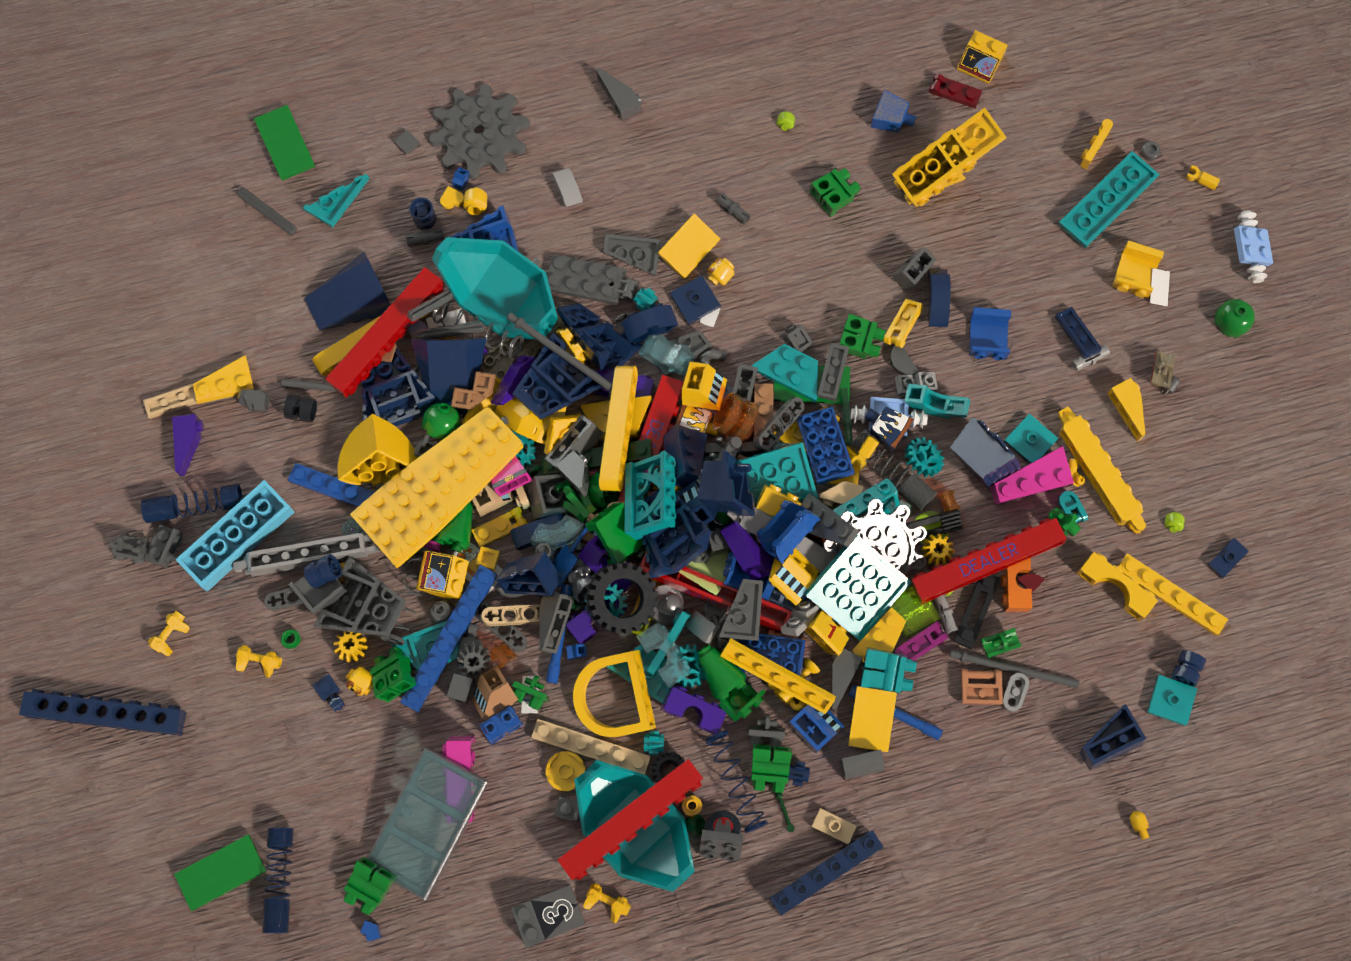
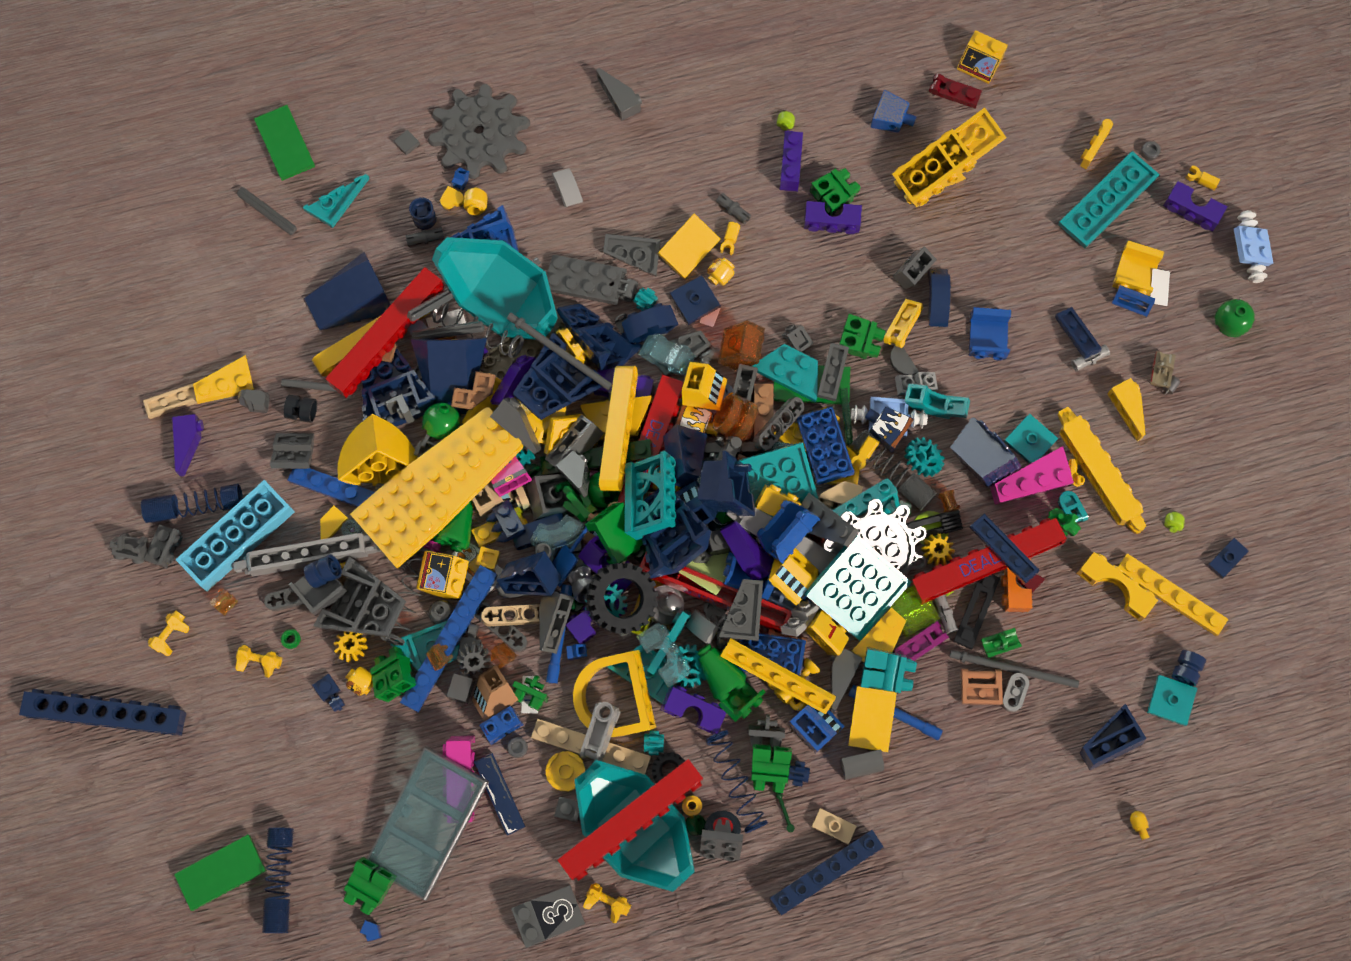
none -> clear orange tile [210,588,238,616]
none -> dark grey slope [270,433,315,469]
none -> yellow tile [320,506,349,540]
none -> dark grey bracket [385,394,415,424]
none -> clear orange tile [426,644,453,671]
none -> dark blue tile [475,753,526,836]
none -> dark blue plate [486,499,526,543]
none -> dark grey slope [490,397,541,454]
none -> flat silver tile [507,737,528,758]
none -> light grey piece [580,702,621,761]
none -> clear orange brick [718,320,765,370]
none -> yellow bar [720,222,740,256]
none -> dark purple arch [780,131,803,192]
none -> dark purple arch [804,201,862,234]
none -> dark blue tile [969,513,1040,585]
none -> blue tile [1112,285,1155,317]
none -> dark purple arch [1163,181,1228,232]

